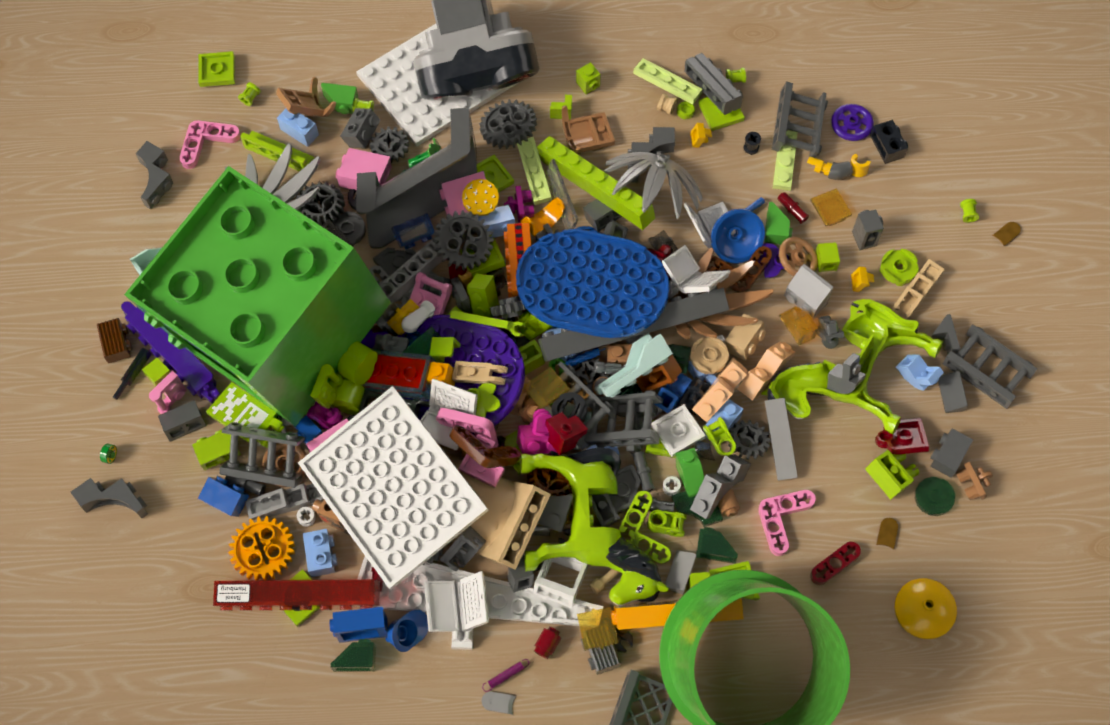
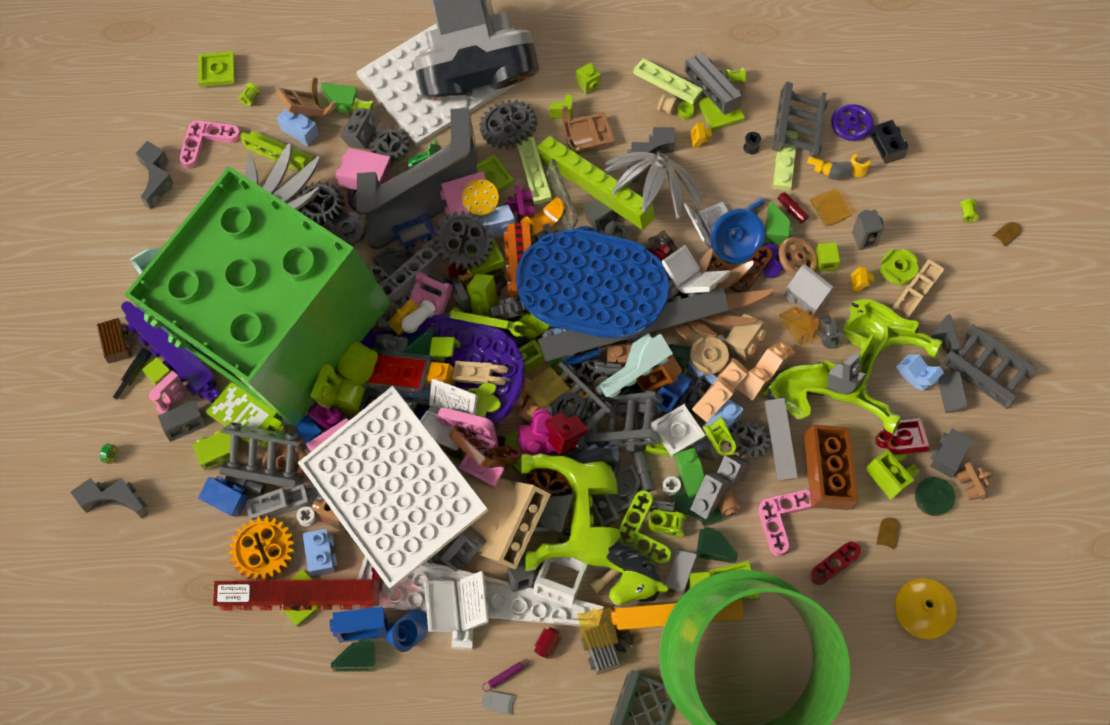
none -> dark orange brick [804,424,859,510]

